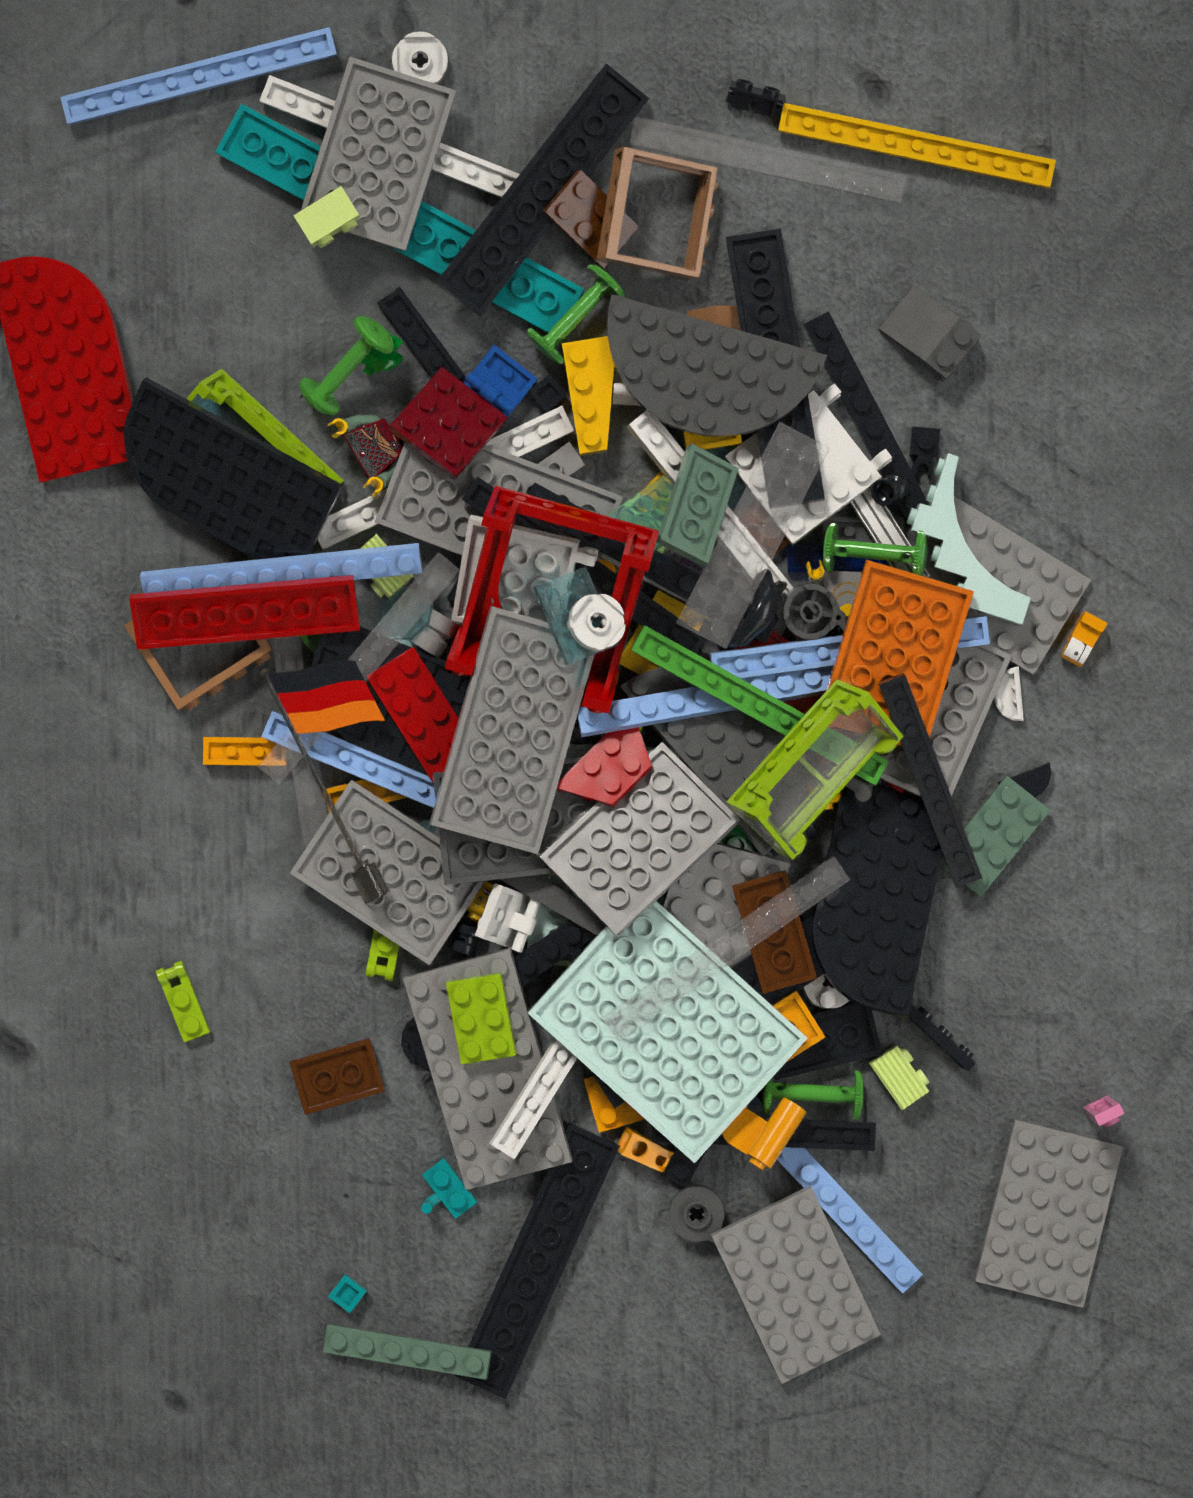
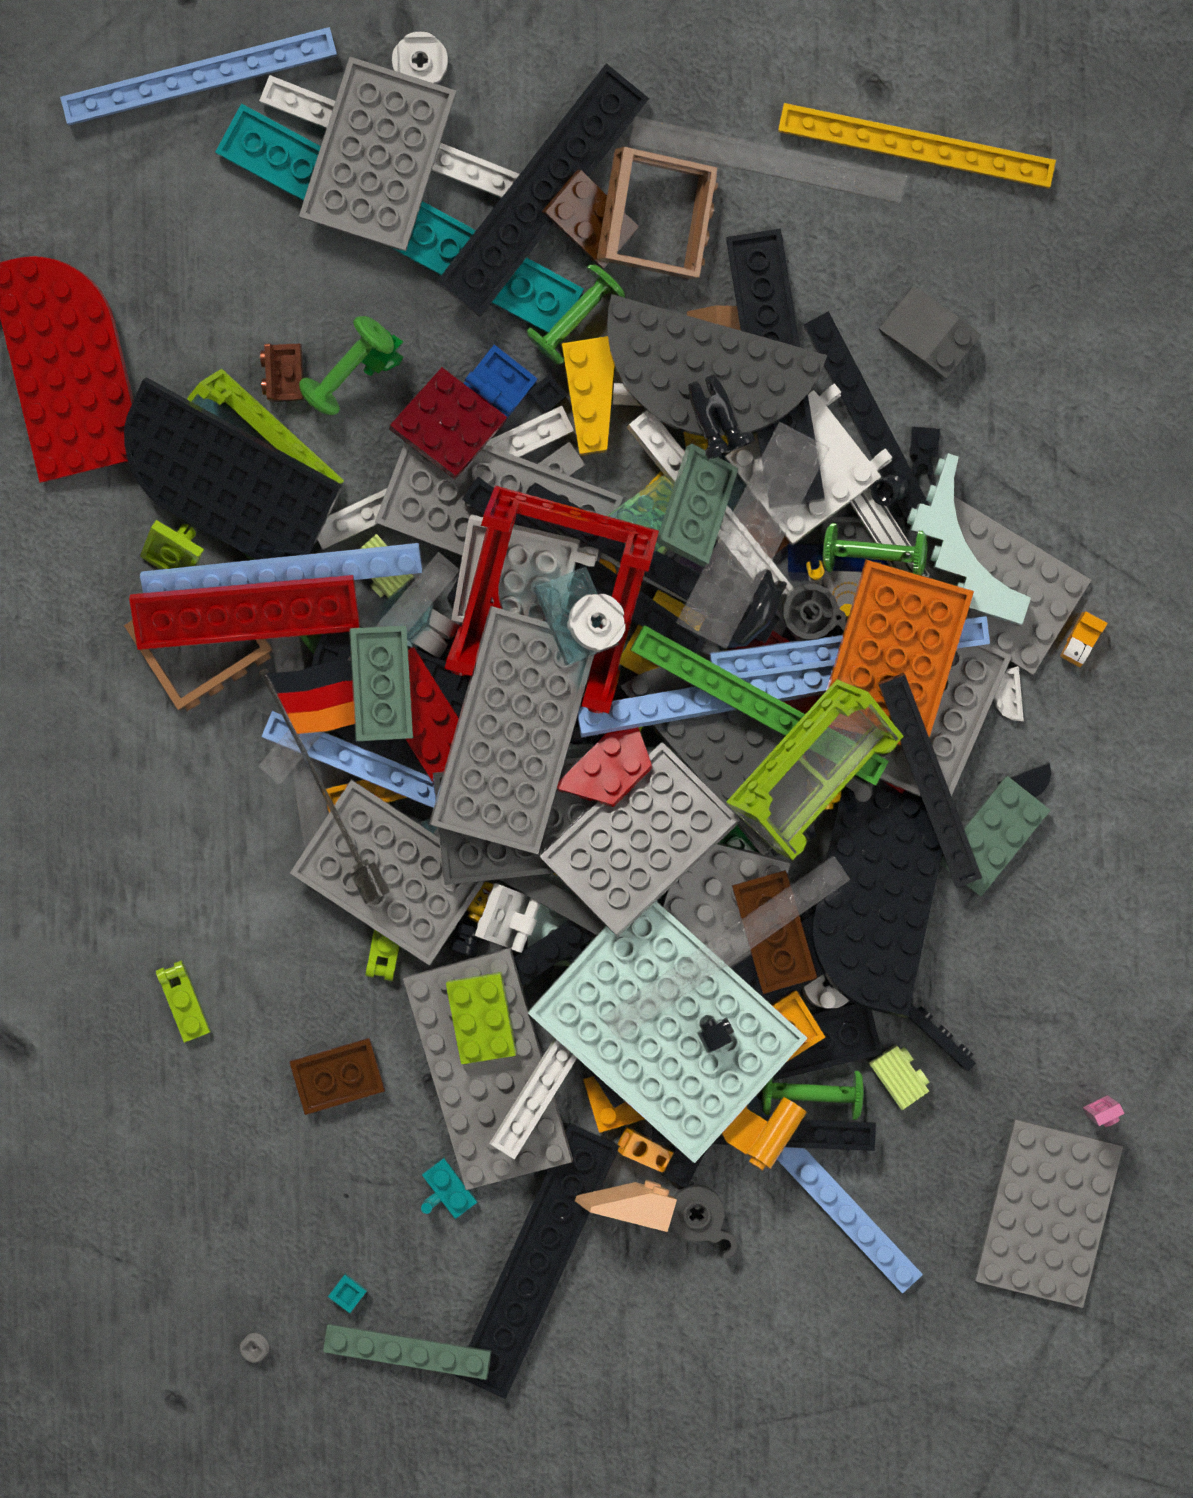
light orange plate [203,737,287,766] -> none
yellowish green brick [293,186,361,248] -> none
torso [328,415,403,498] -> none
black tile [377,286,466,380] -> none
black tile [401,1017,429,1068] -> none
light grey plate [710,1185,881,1384] -> none
black hinge [726,79,785,118] -> none
none -> lime tile [140,520,204,570]
none -> light grey tile [240,1333,269,1363]
none -> copper bracket [260,343,304,402]
none -> sand green plate [349,626,413,741]
none -> light nougat slope [575,1180,677,1232]
none -> black piece [688,374,755,460]
none -> black plate [697,1017,734,1053]

